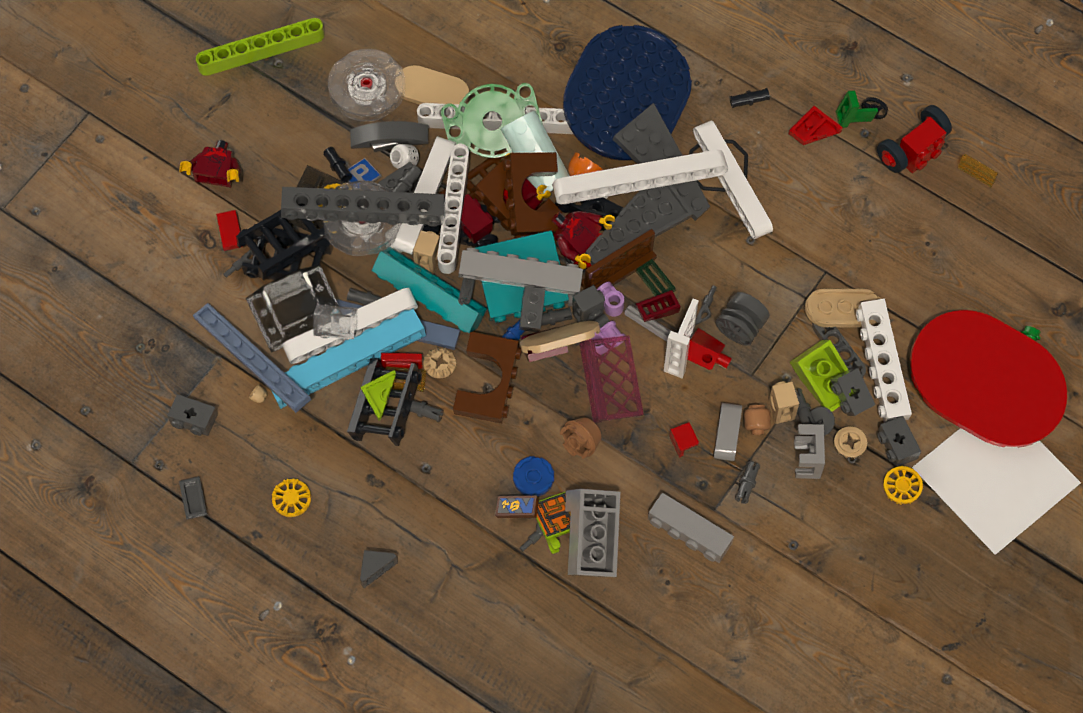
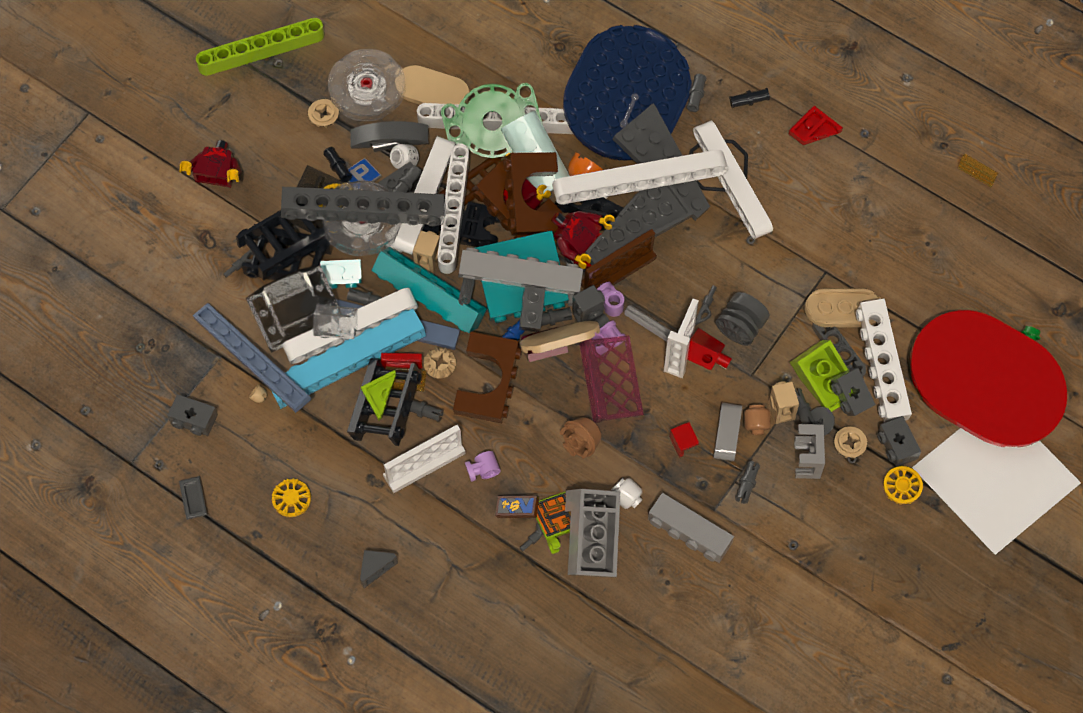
red tile [216,210,243,251] -> none
dark red slope [461,194,493,244] -> none
blue tile [513,456,554,497] -> none
clear green tile [636,259,676,296] -> none
dark red slope [636,290,681,322] -> none
green piece [835,90,888,128] -> none
brick [877,105,952,174] -> none
none -> tan gear [308,99,339,128]
none -> bracket [320,259,362,289]
none -> white fence [383,425,466,493]
none -> lavender piece [464,451,501,482]
none -> white head [611,478,643,509]
none -> clear hinge [620,93,639,128]
none -> dark grey pin [687,74,707,112]

